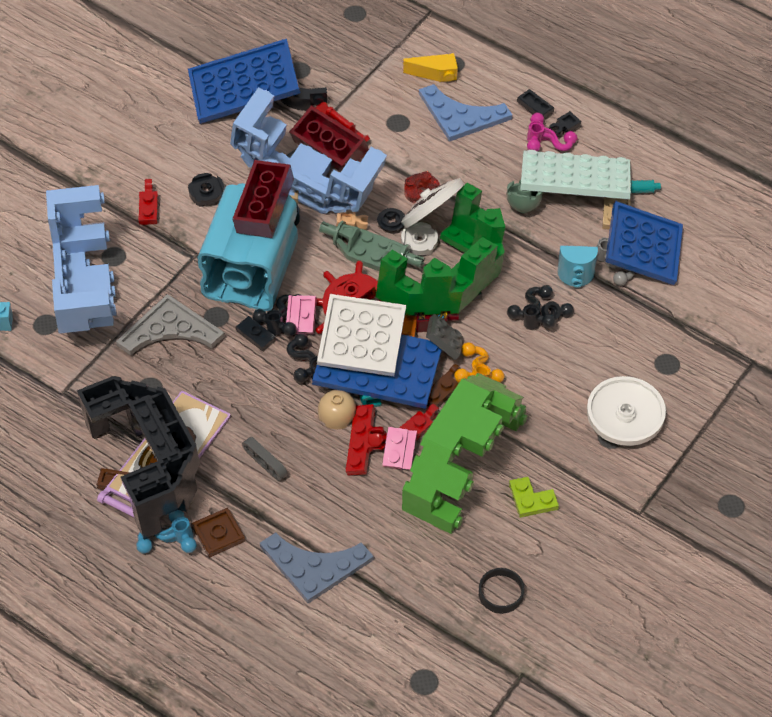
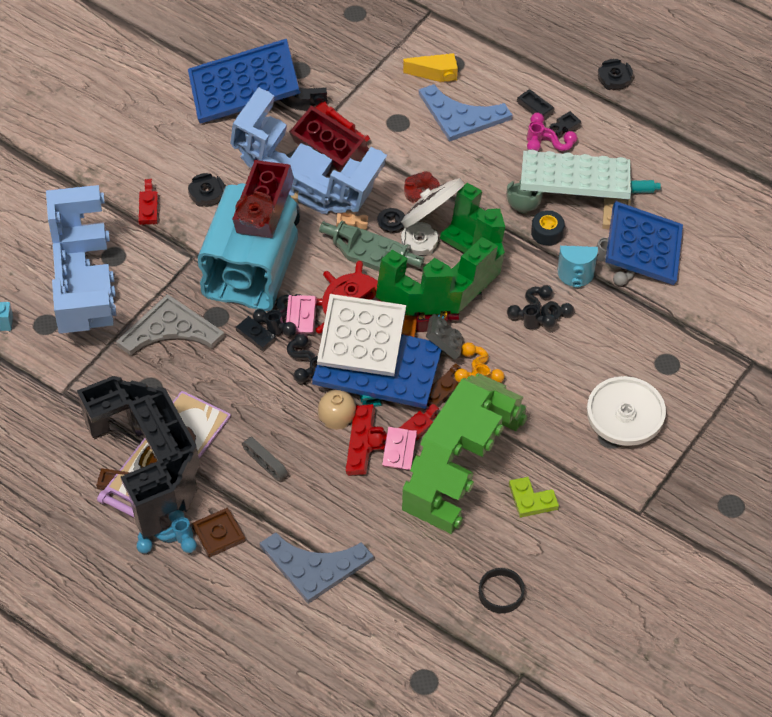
none -> clear red plate [235,192,275,229]
none -> black wheel [531,210,565,246]
none -> black plate [598,59,633,90]

